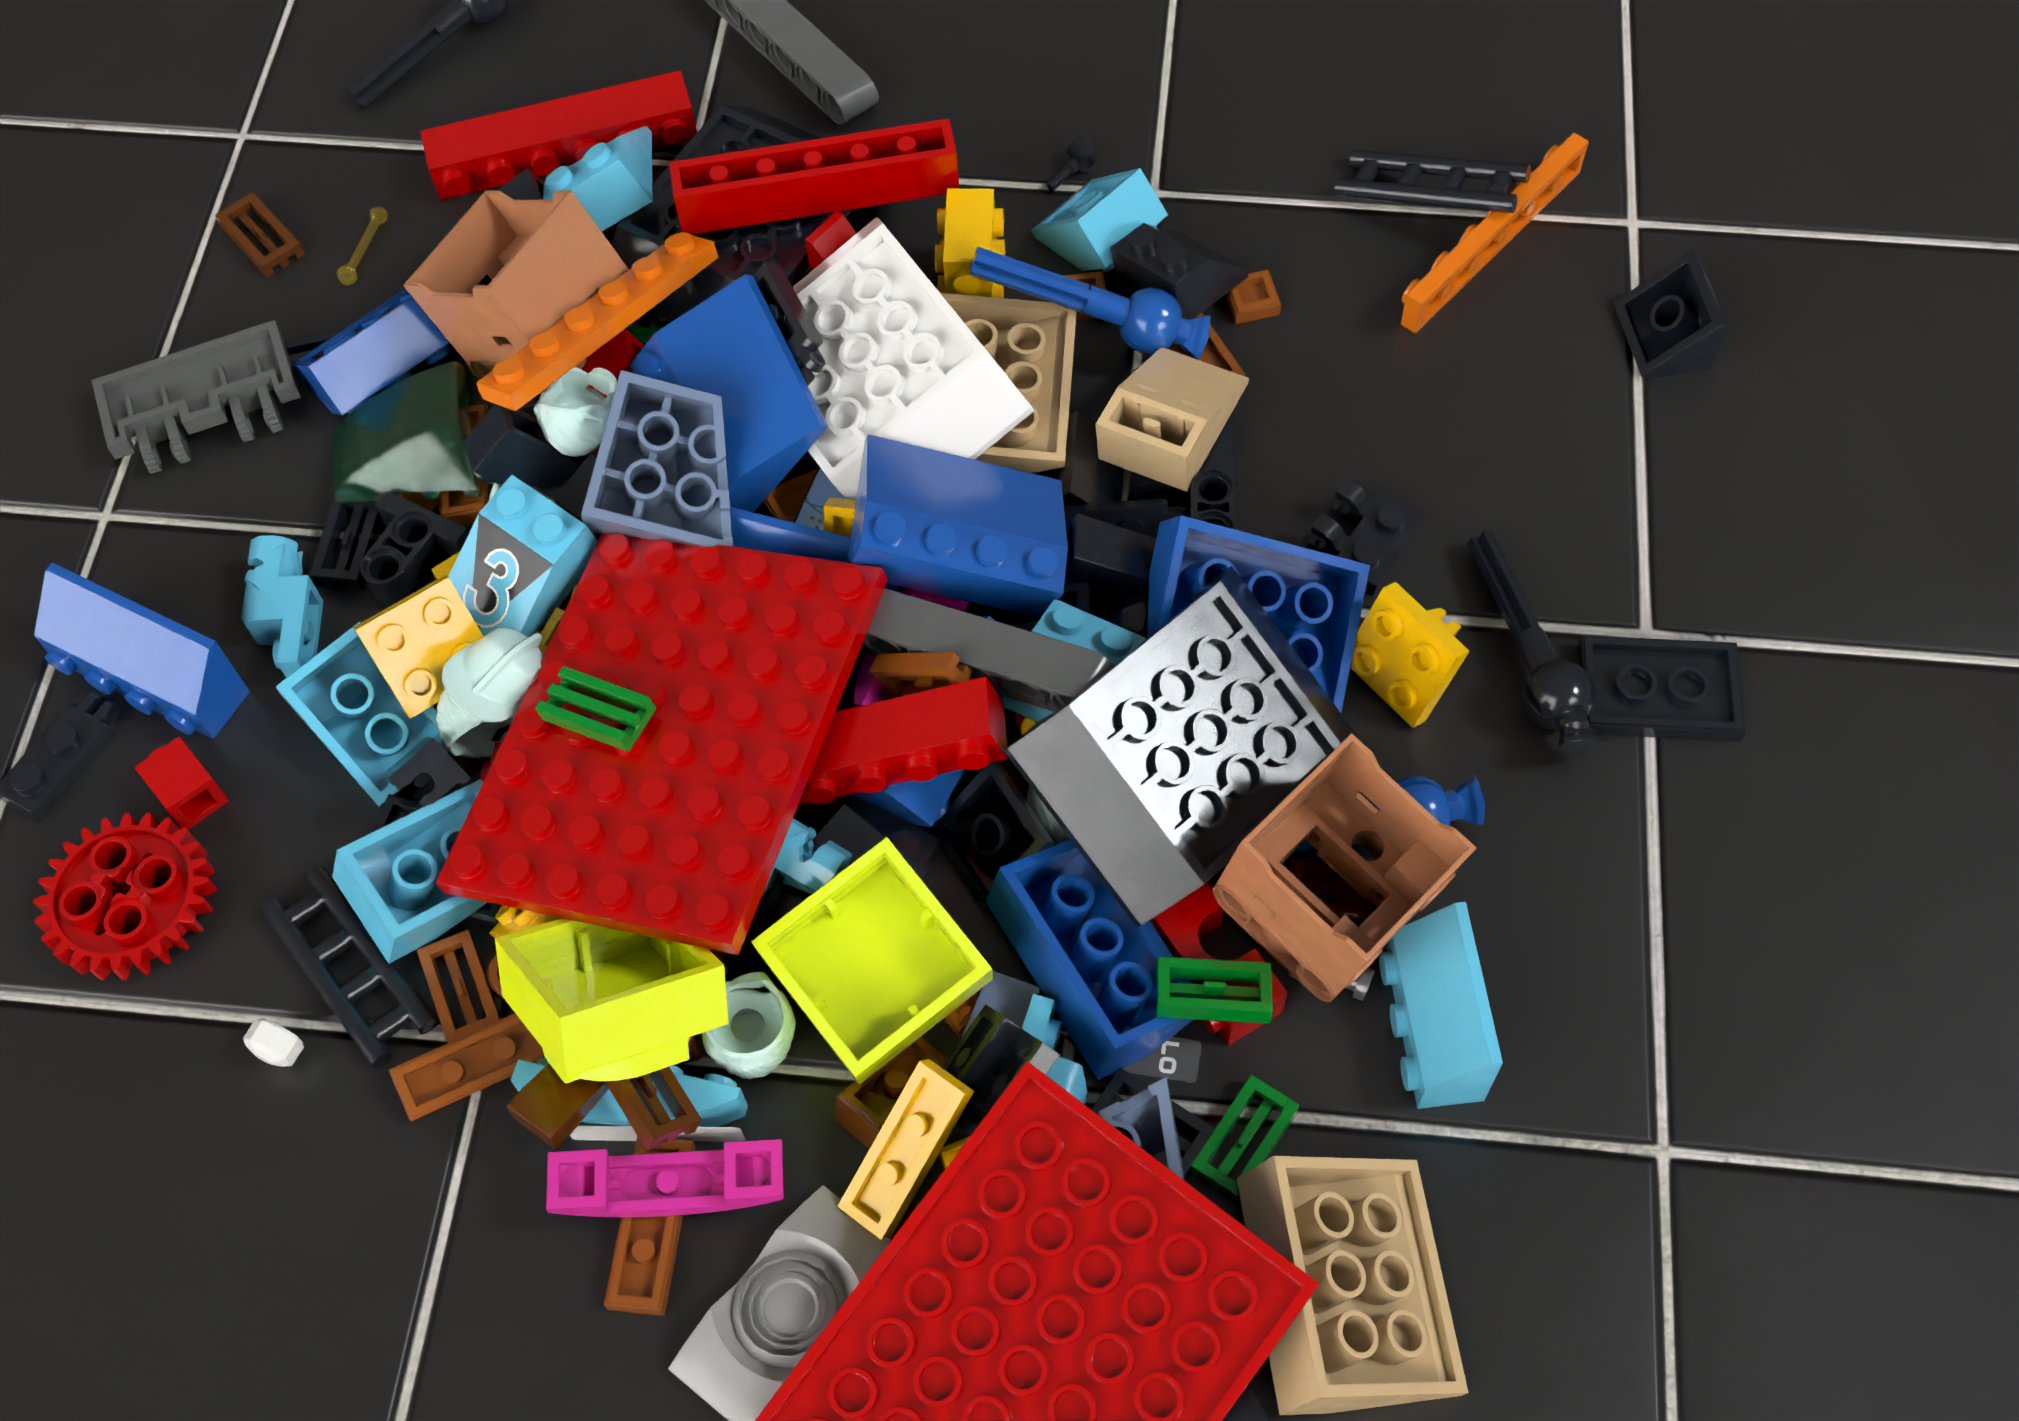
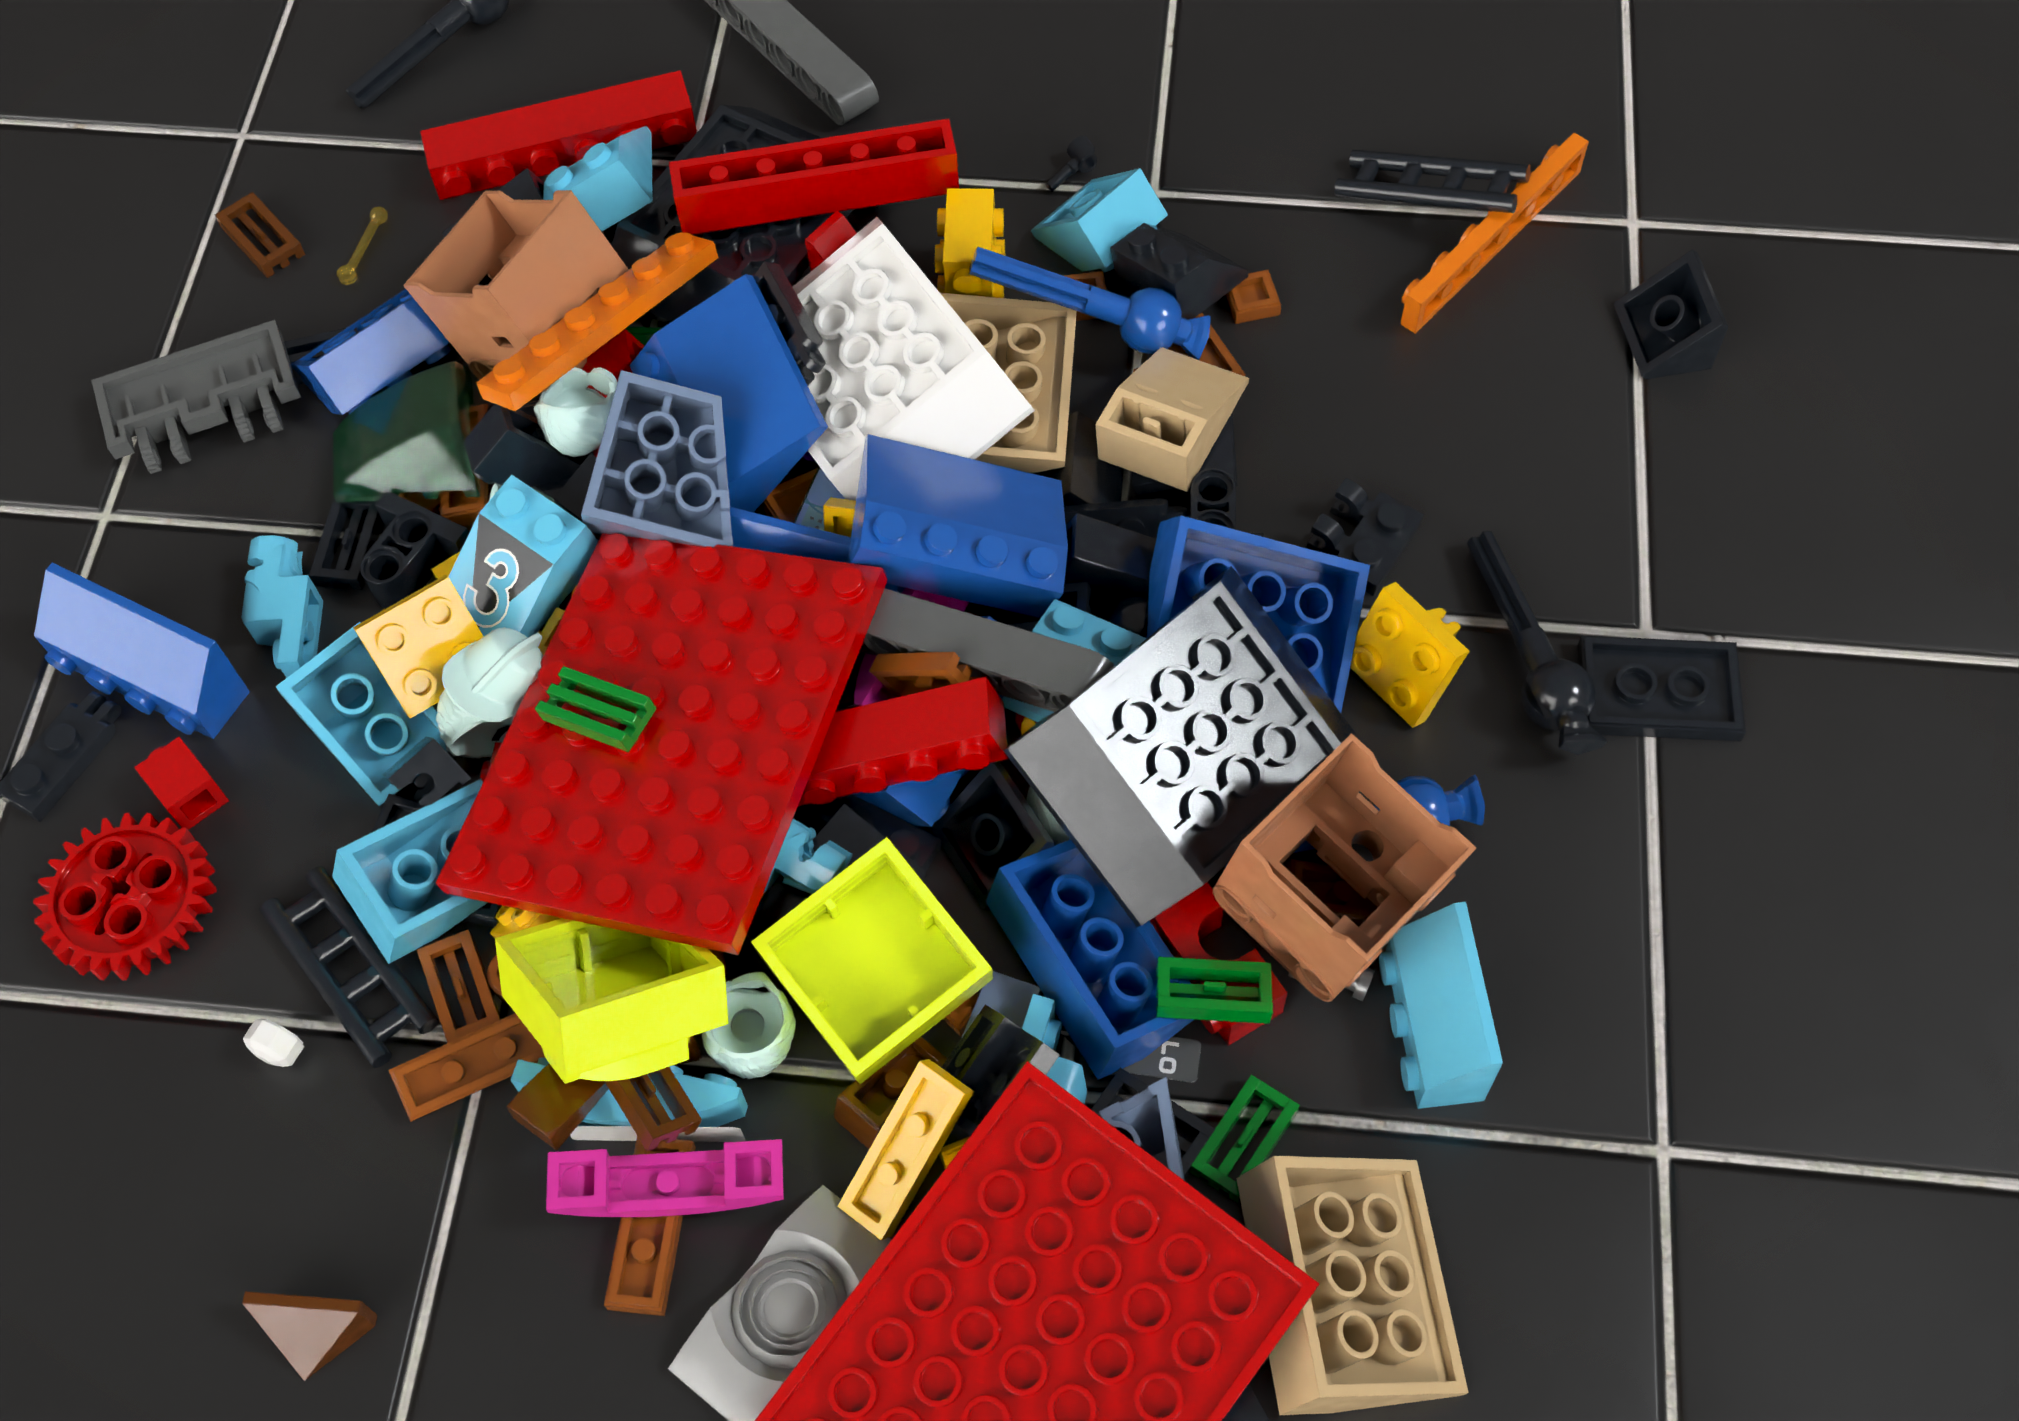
none -> slope [242,1291,377,1381]

